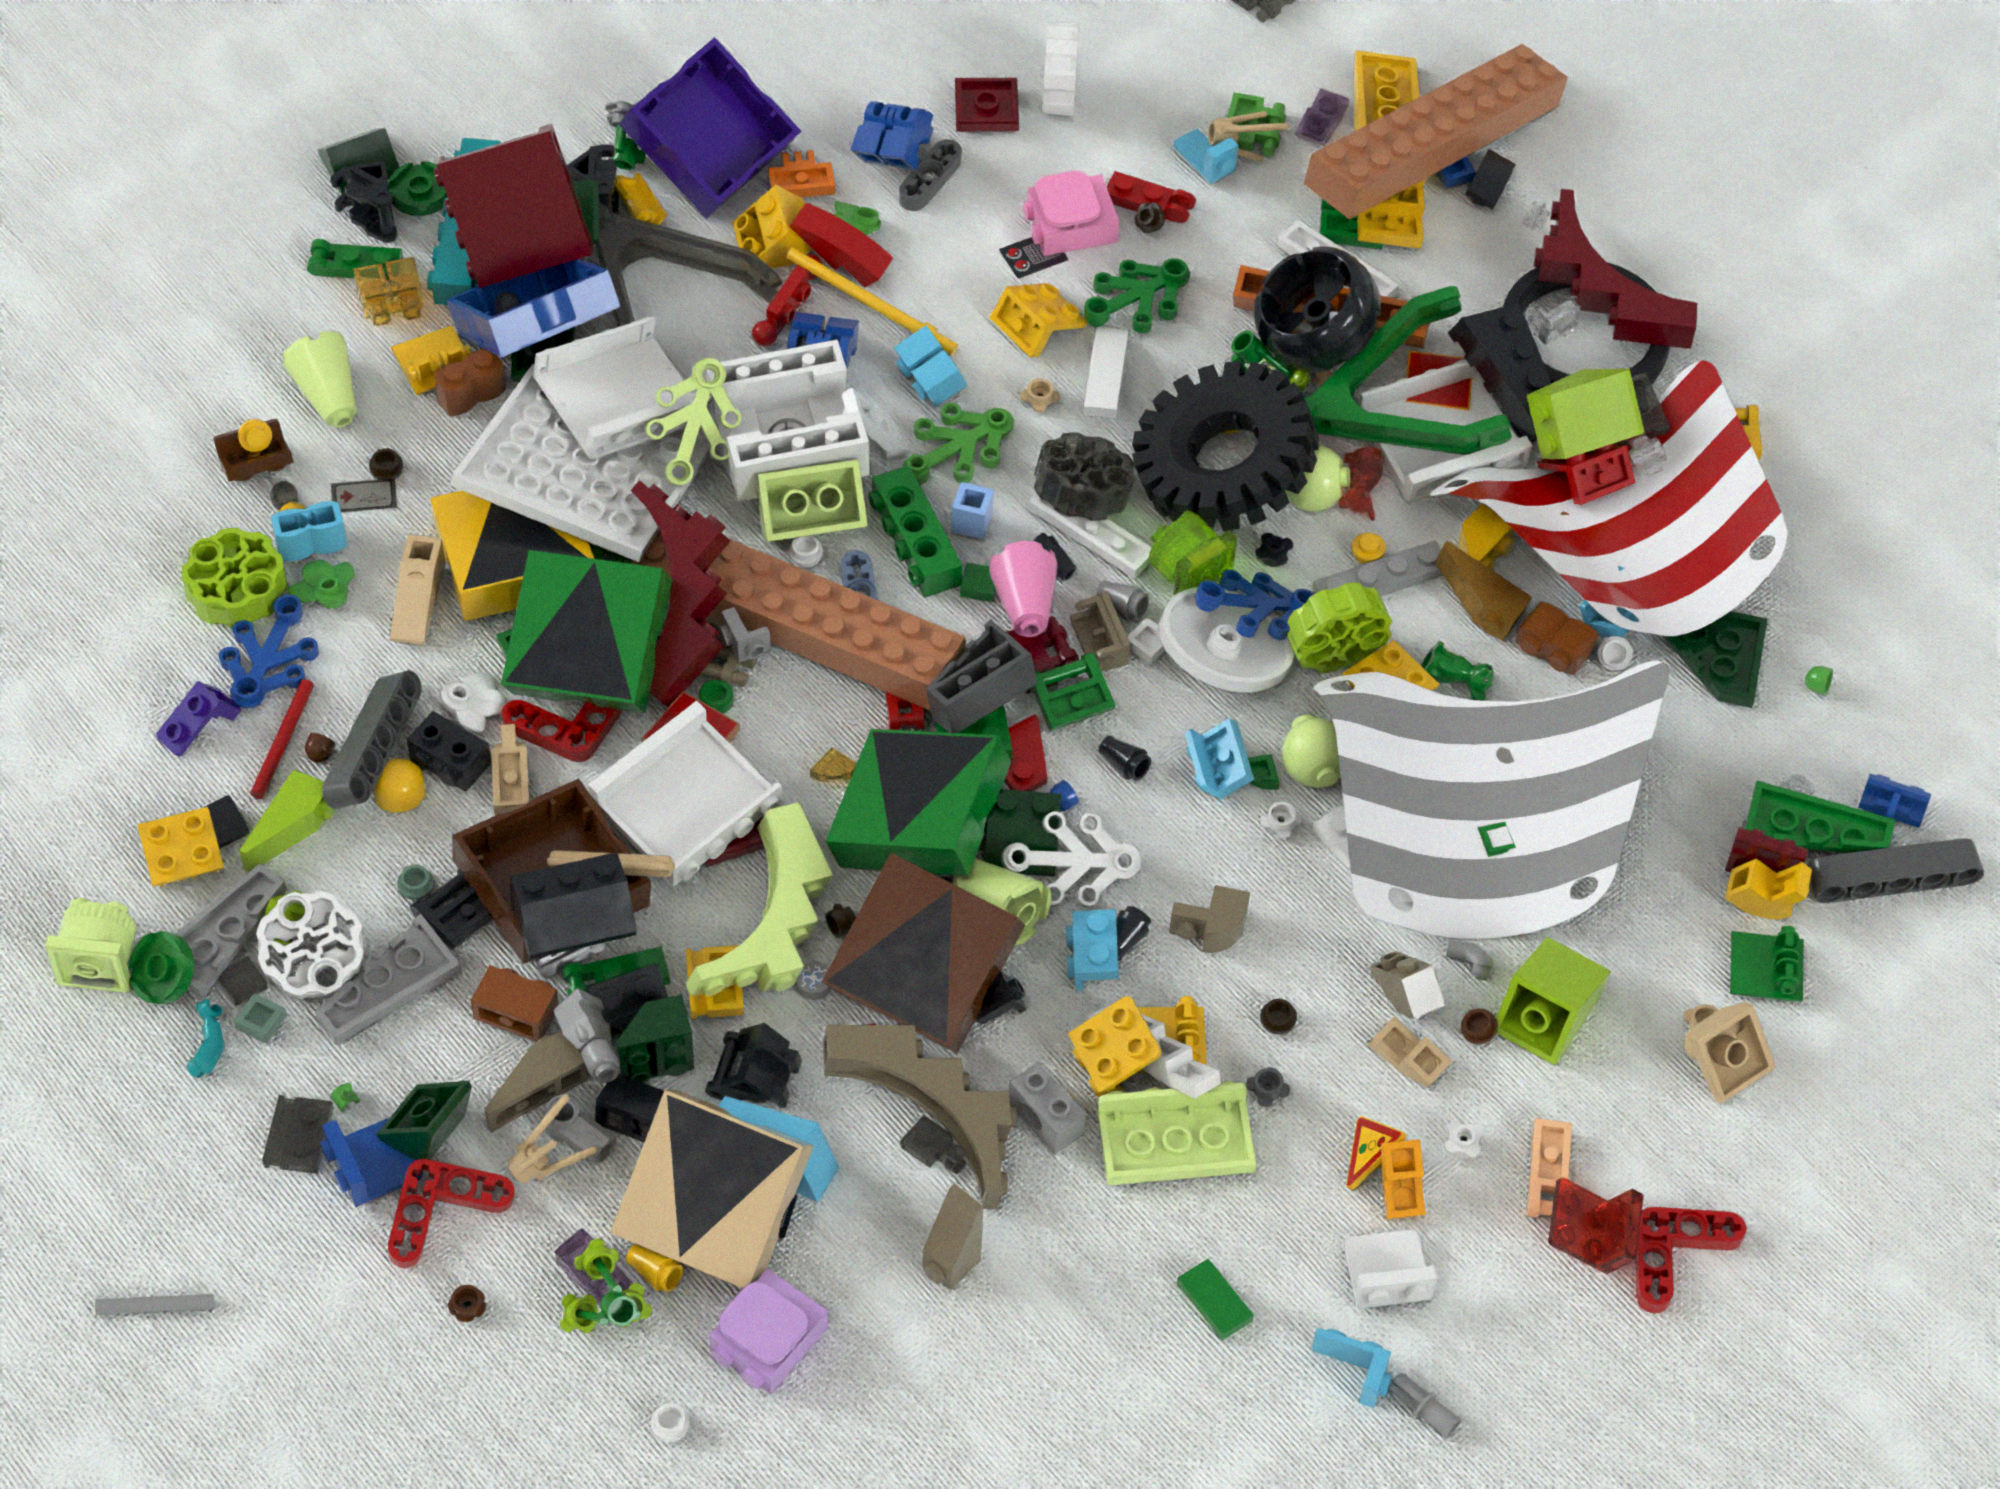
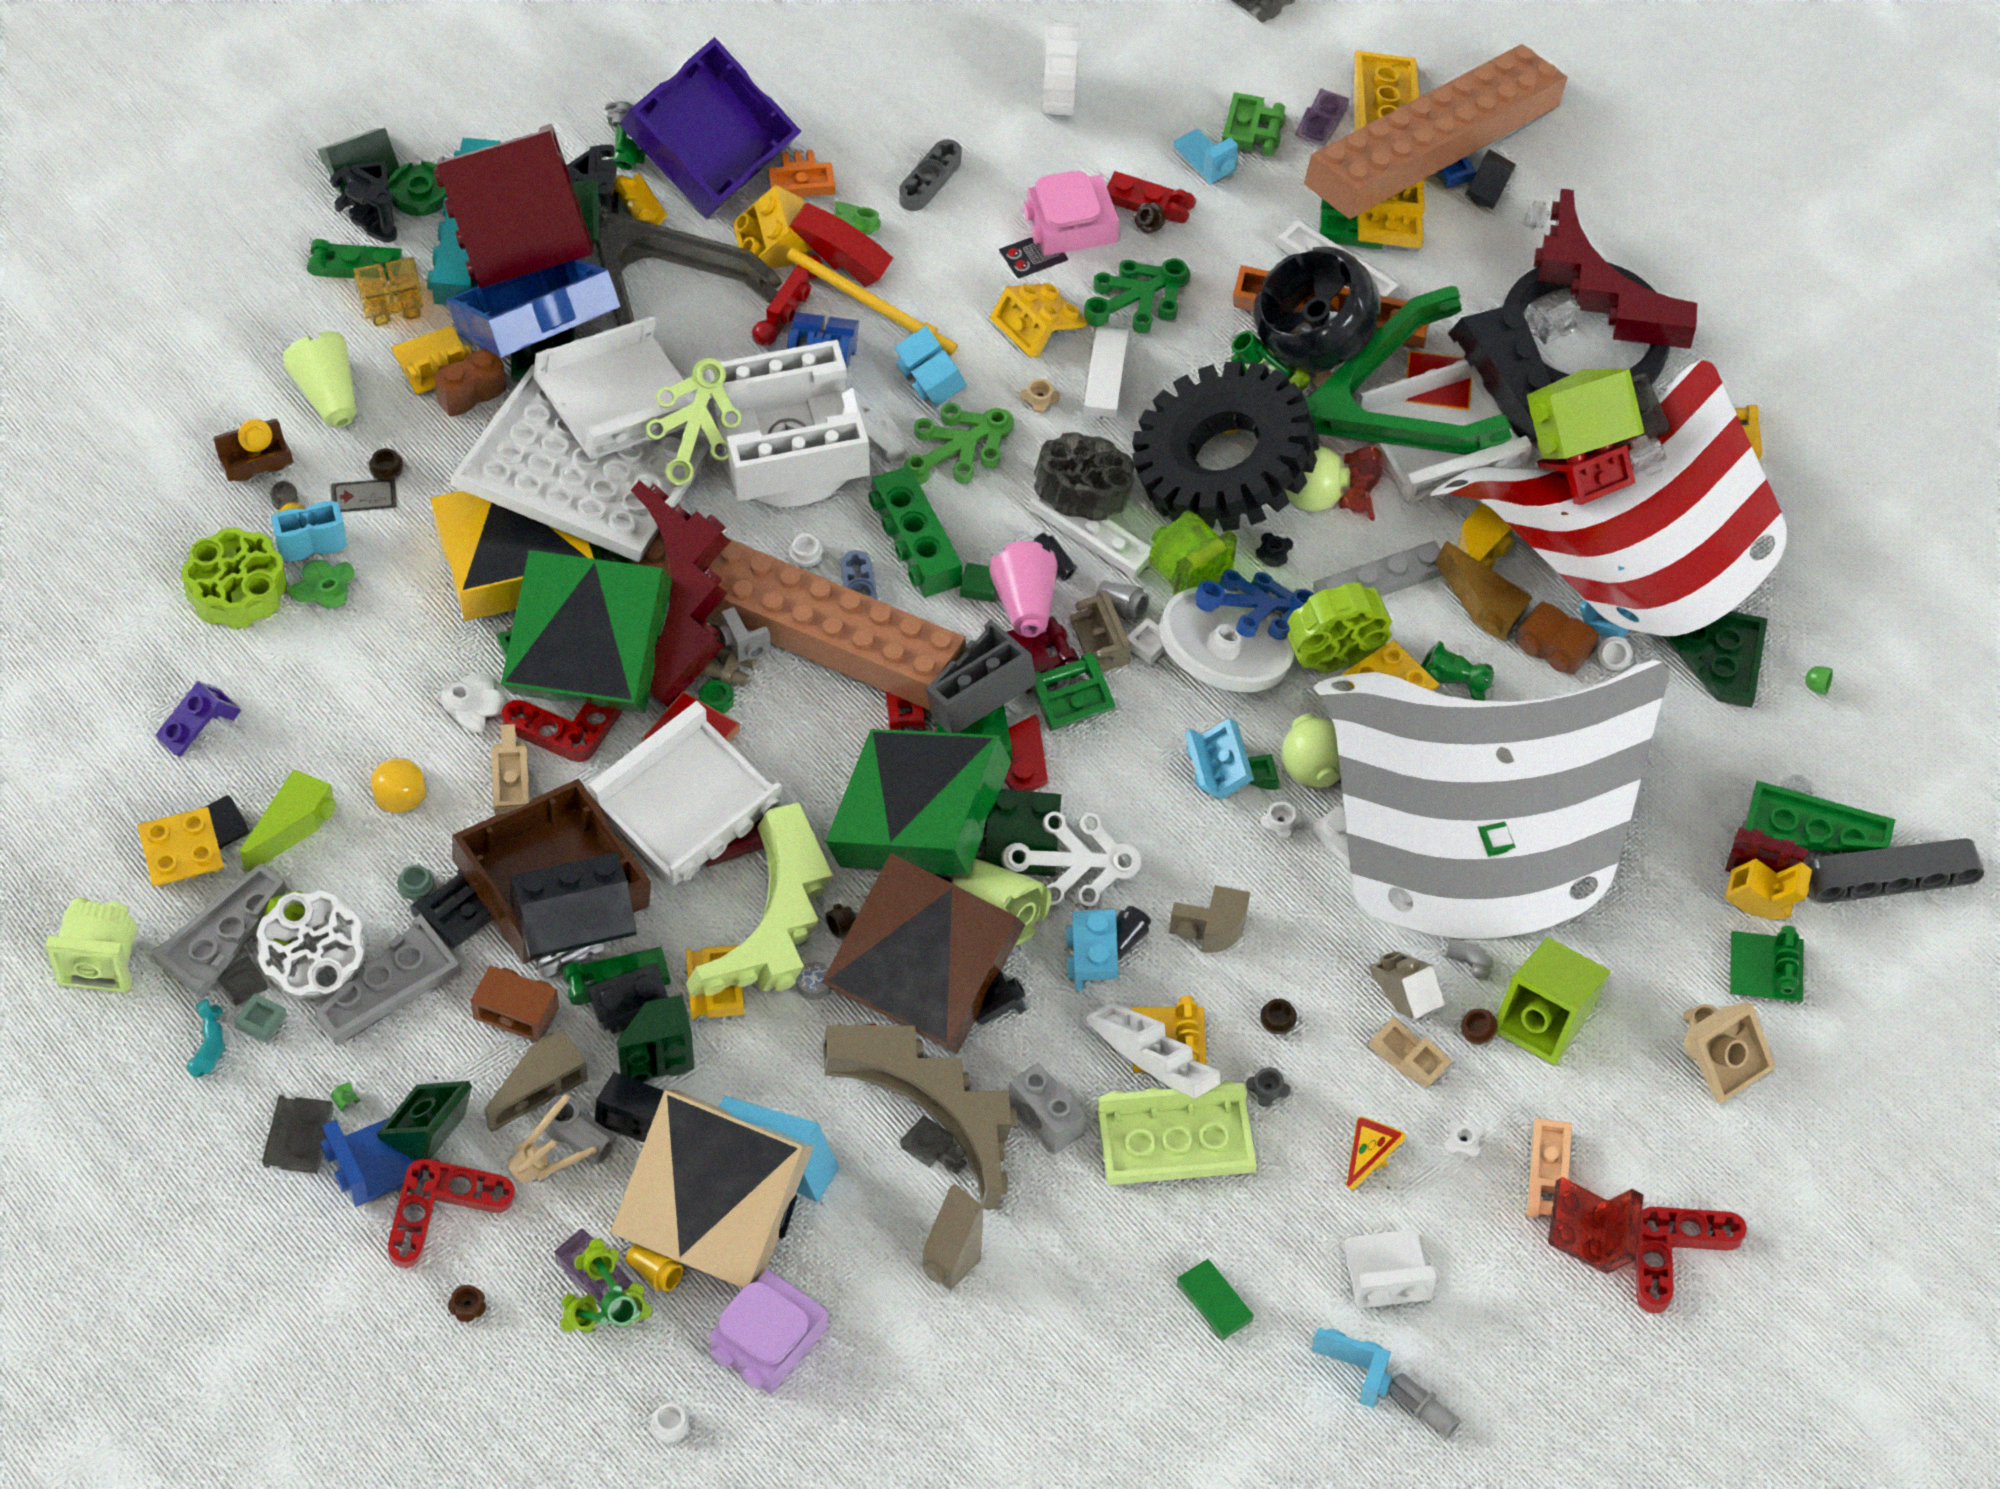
light grey bar [95,1294,214,1315] -> none
green tile [129,931,194,1005] -> none
blue plant [219,594,319,708] -> none
red bar [250,679,314,799] -> none
reddish brown hinge [305,733,336,763] -> none
dark grey beam [323,670,422,809] -> none
tan slope [390,534,445,645] -> none
black brick [406,711,492,792] -> none
clear smoke hinge [494,292,521,315] -> none
tan axle [547,850,675,877] -> none
light grey piece [553,988,620,1083] -> none
black piece [705,1023,802,1108] -> none
yellowish green slope [757,459,868,542] -> none
clear yellow tile [810,747,857,782] -> none
blue hips [850,101,934,170] -> none
light blue brick [951,482,994,540] -> none
dark red plate [955,78,1019,132] -> none
blue hinge [1049,780,1079,812] -> none
yellow bracket [1068,996,1161,1097] -> none
black cone [1099,736,1151,781] -> none
tan plant [1208,111,1289,161] -> none
yellow plate [1352,533,1386,564] -> none
light orange slope [1381,1139,1426,1219] -> none
blue hips [1858,773,1931,828] -> none

